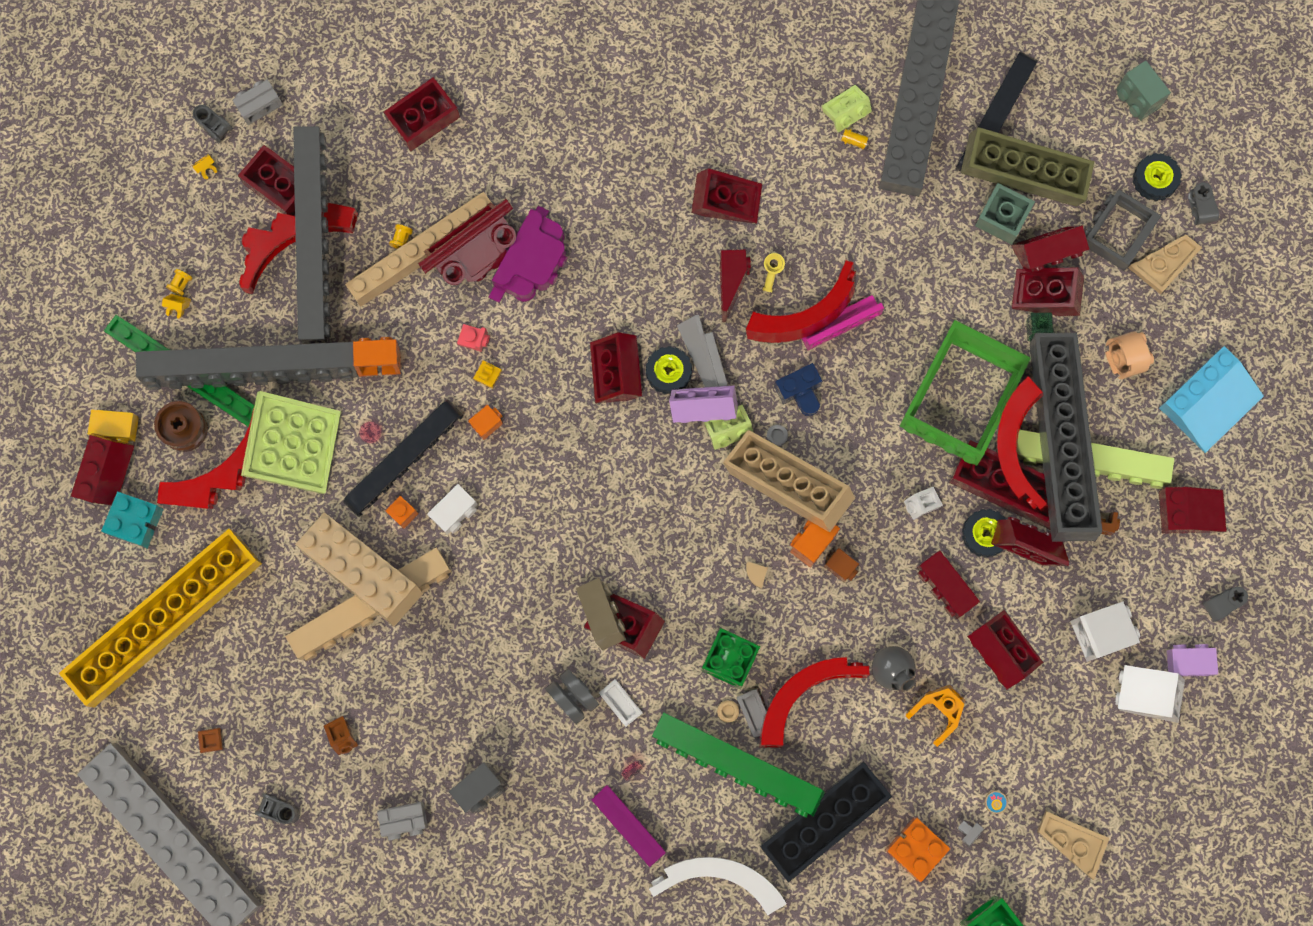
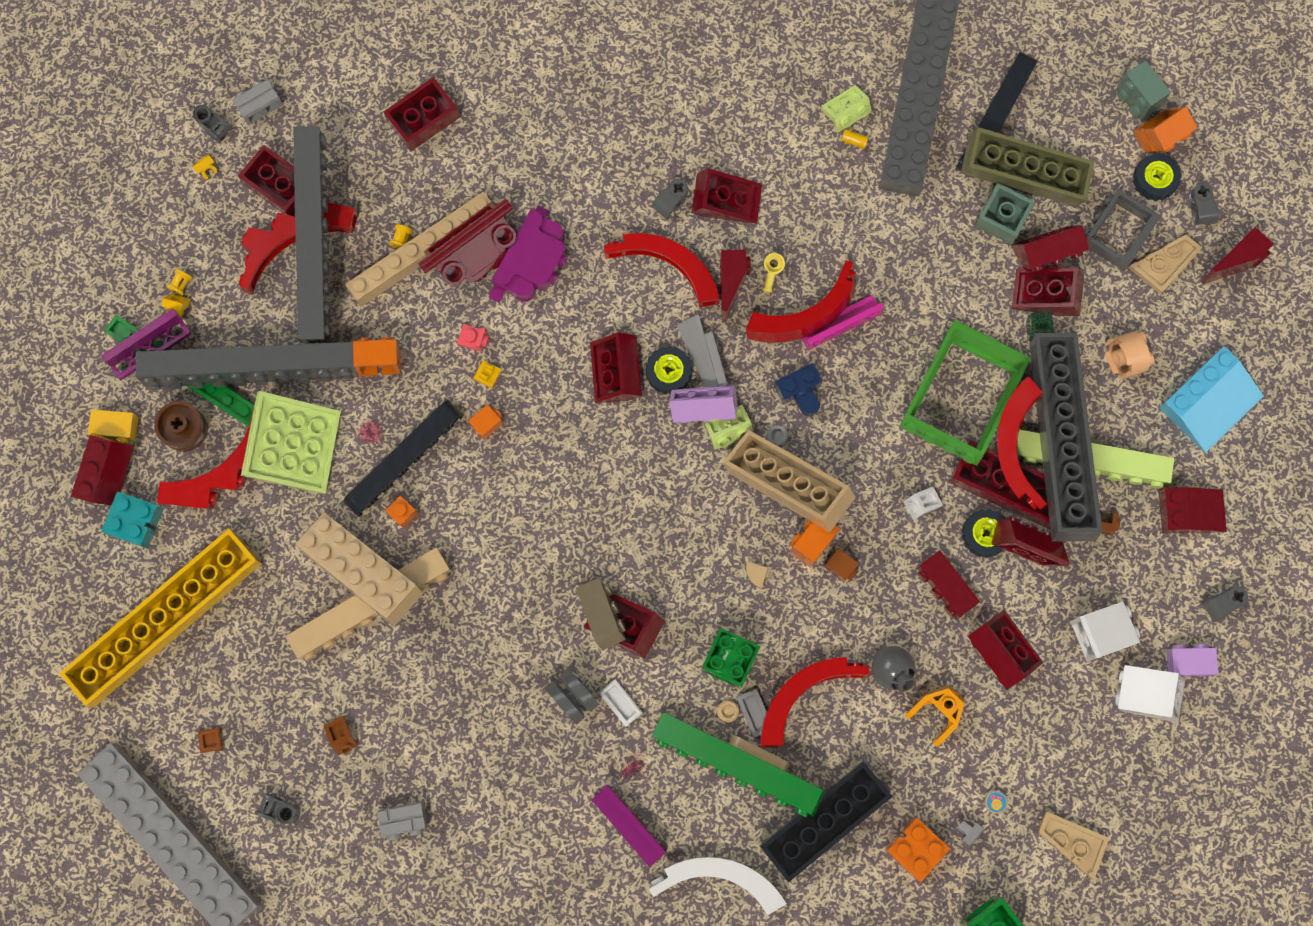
white brick [427,484,478,535] -> none
dark grey brick [448,762,507,814] -> none
none -> magenta fence [101,308,192,381]
none -> red arch [603,233,720,308]
none -> dark grey piece [651,179,688,220]
none -> tan beam [729,735,790,772]
none -> orange piece [1133,107,1197,153]
none -> dark red slope [1201,227,1274,284]

